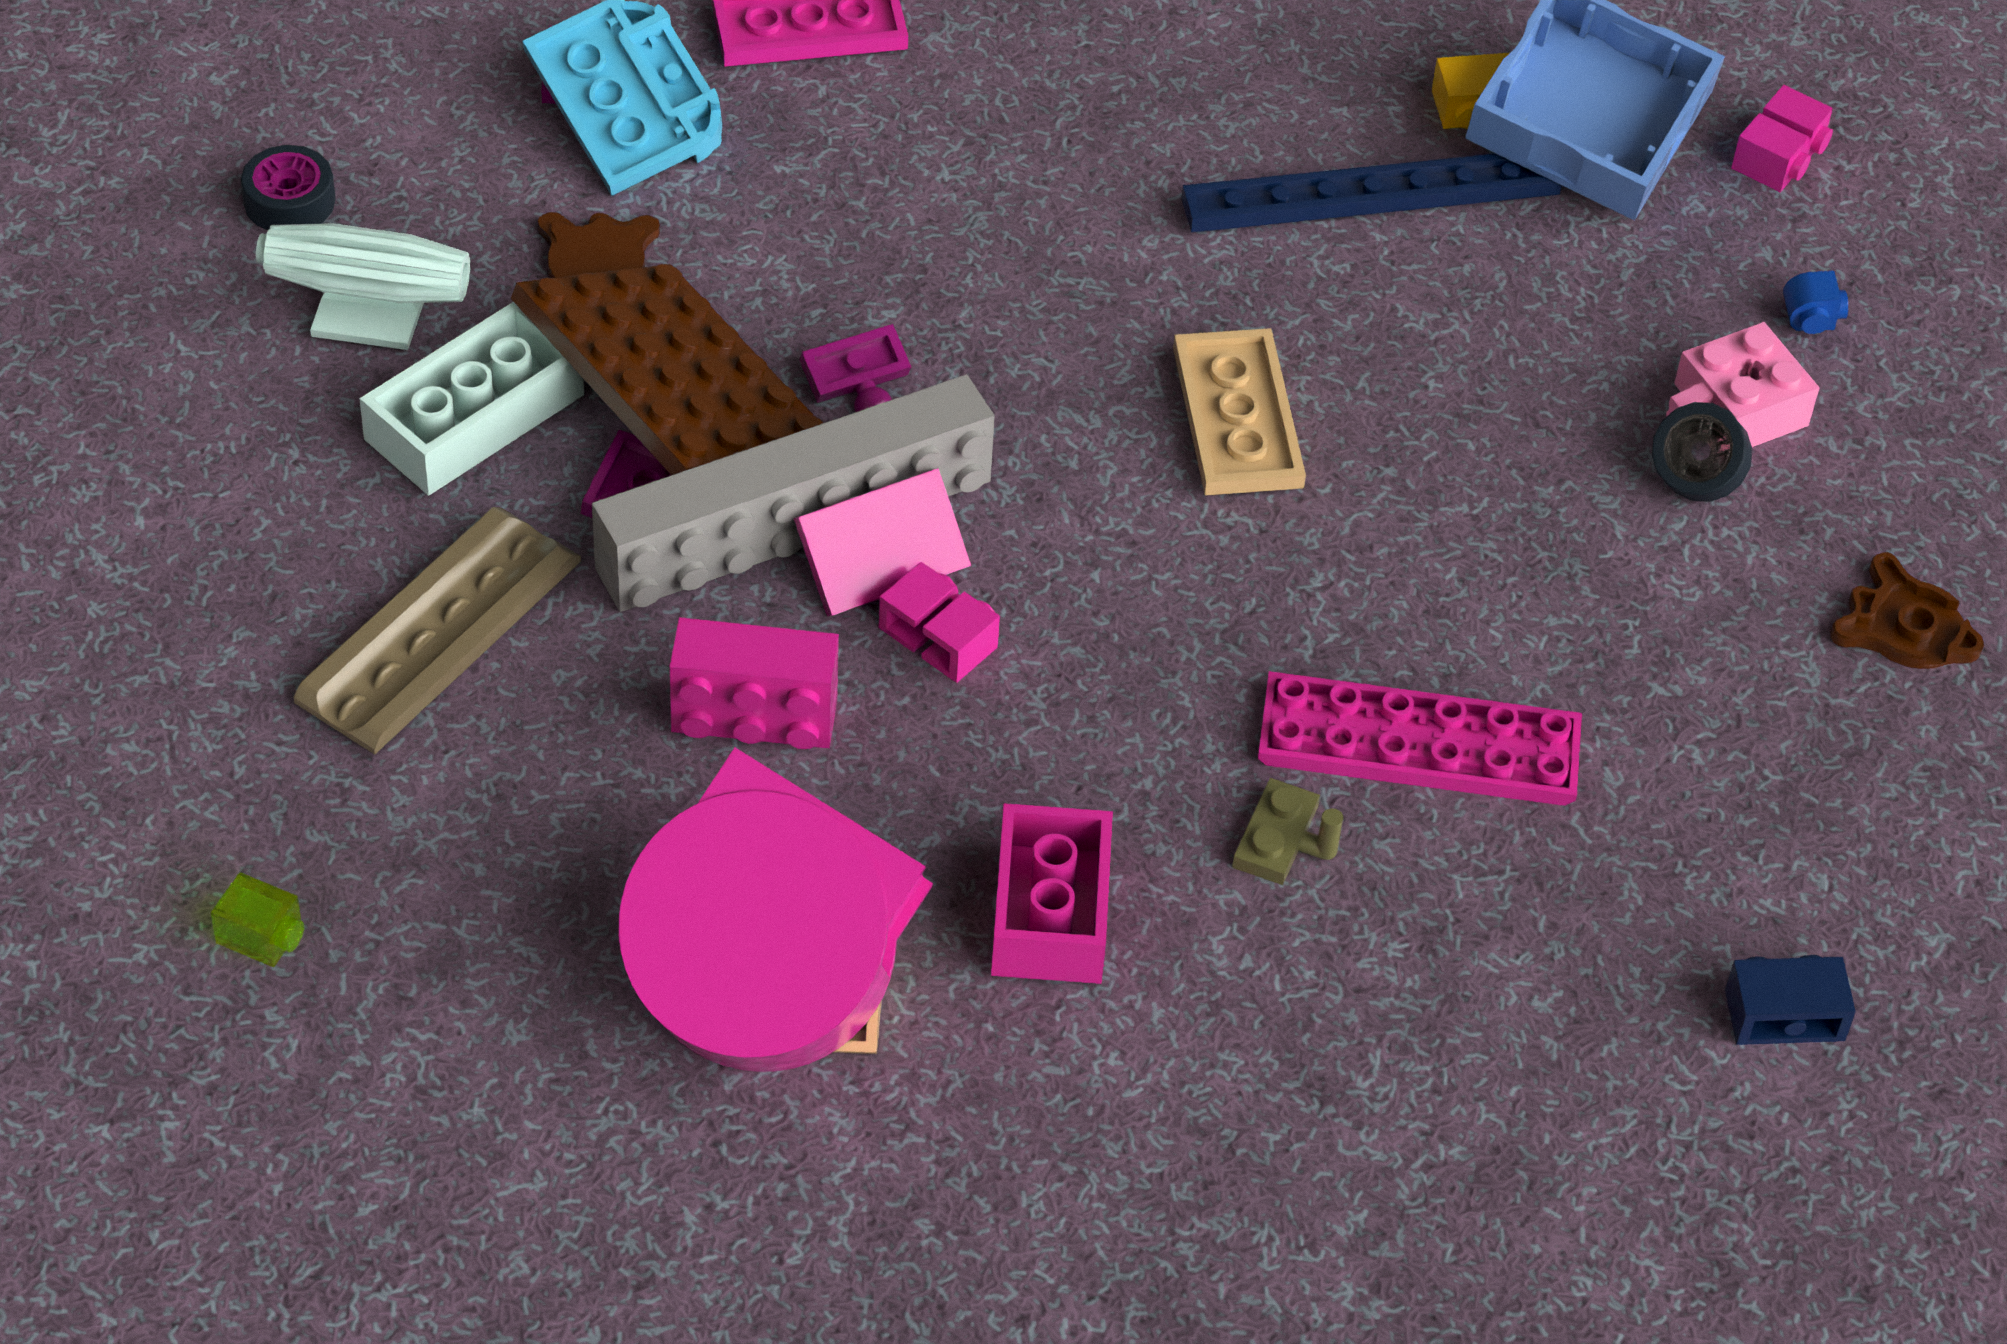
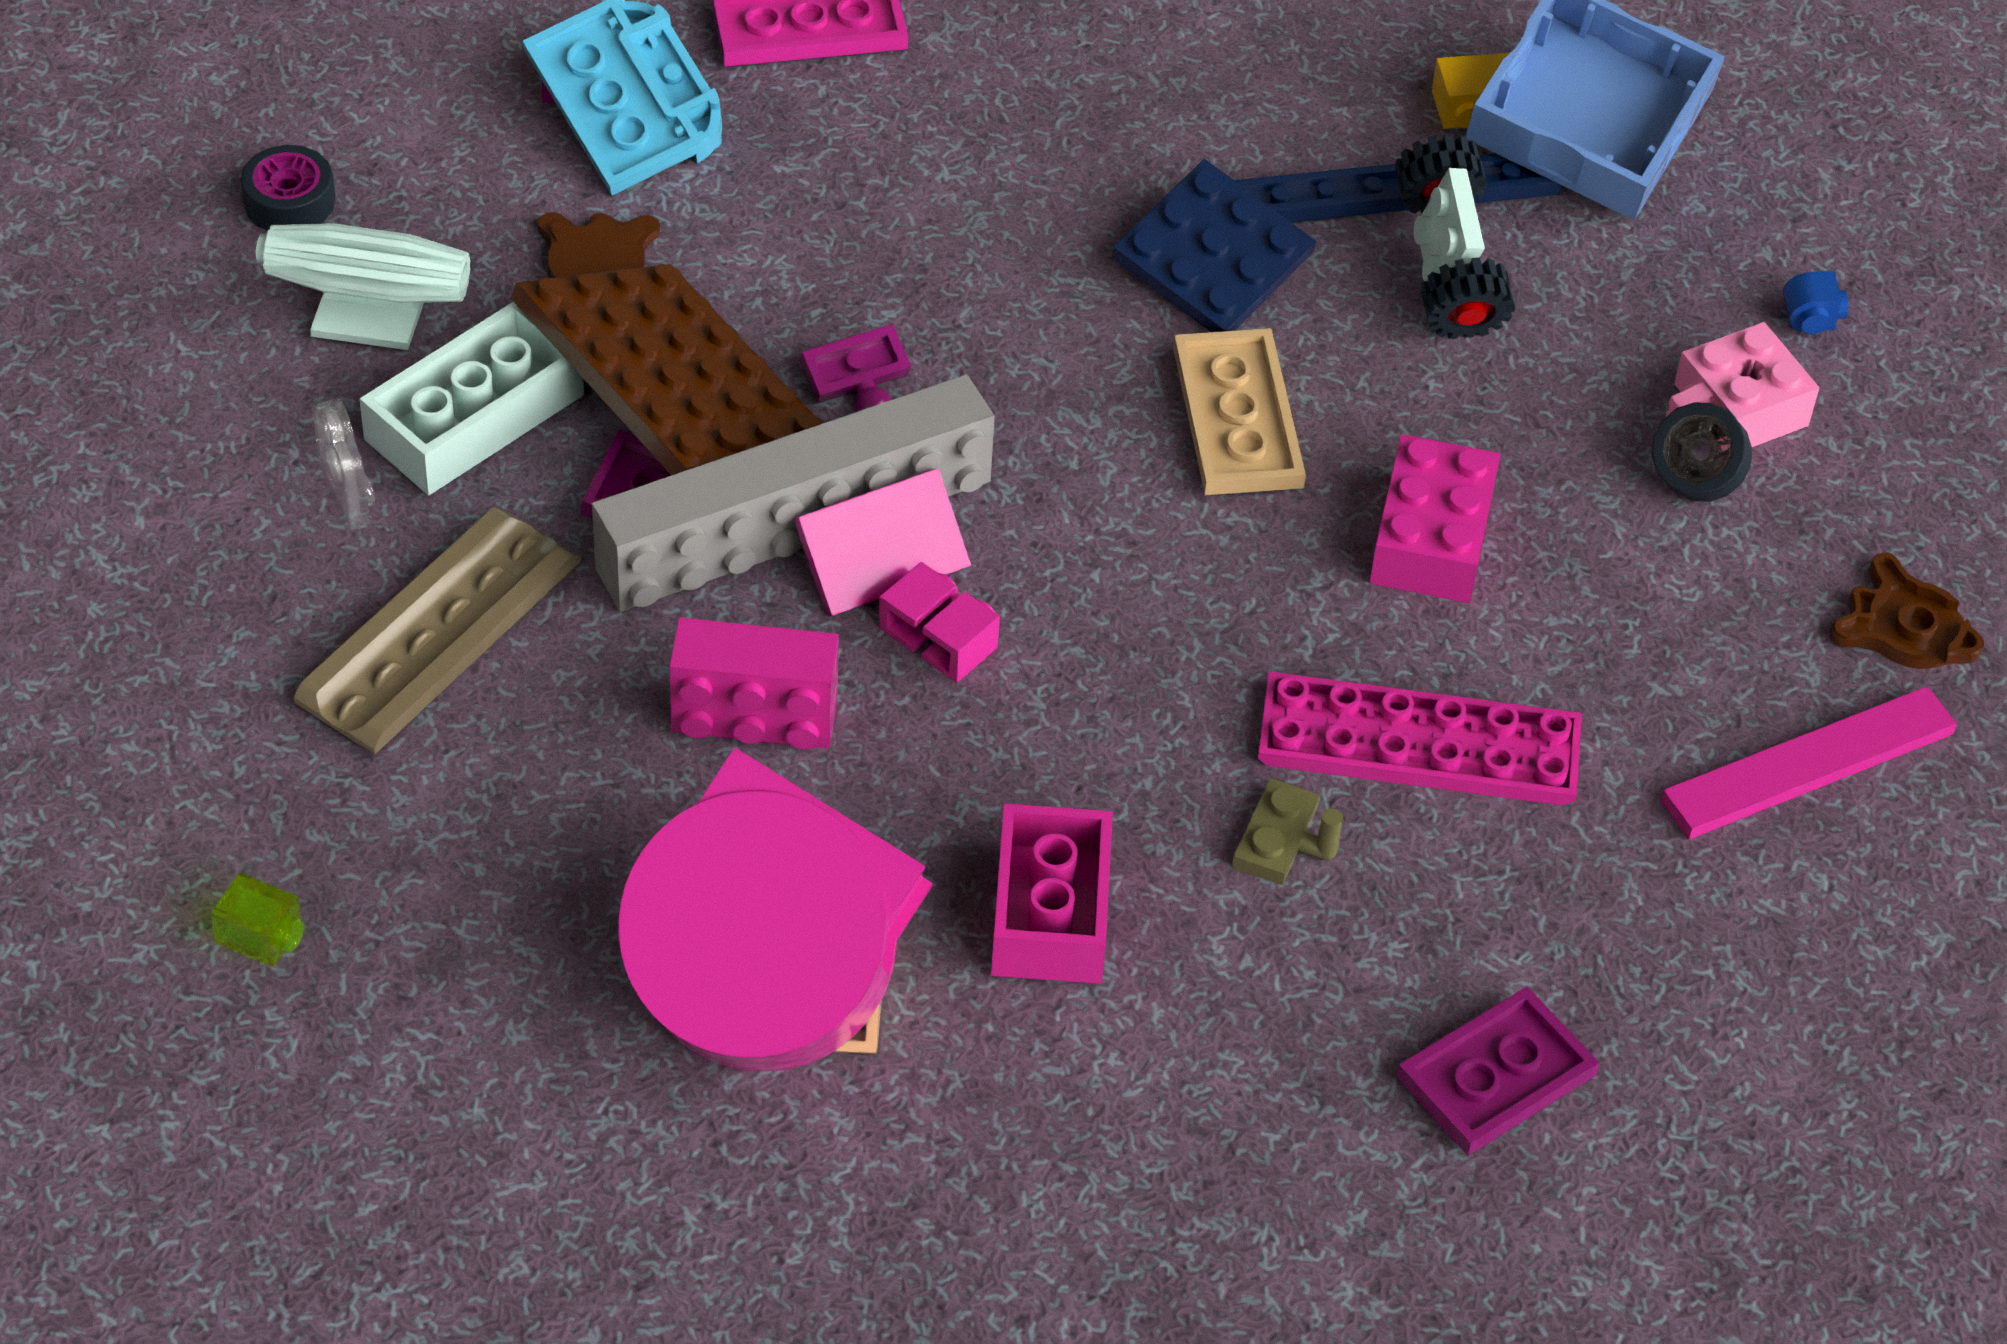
dark blue brick [1725,955,1856,1045] -> none
dark pink piece [1731,84,1833,192] -> none
none -> clear plate [312,398,376,532]
none -> dark blue plate [1112,159,1316,332]
none -> dark pink brick [1369,434,1501,603]
none -> black plate [1395,134,1515,339]
none -> magenta plate [1396,986,1600,1156]
none -> dark pink tile [1661,686,1957,840]

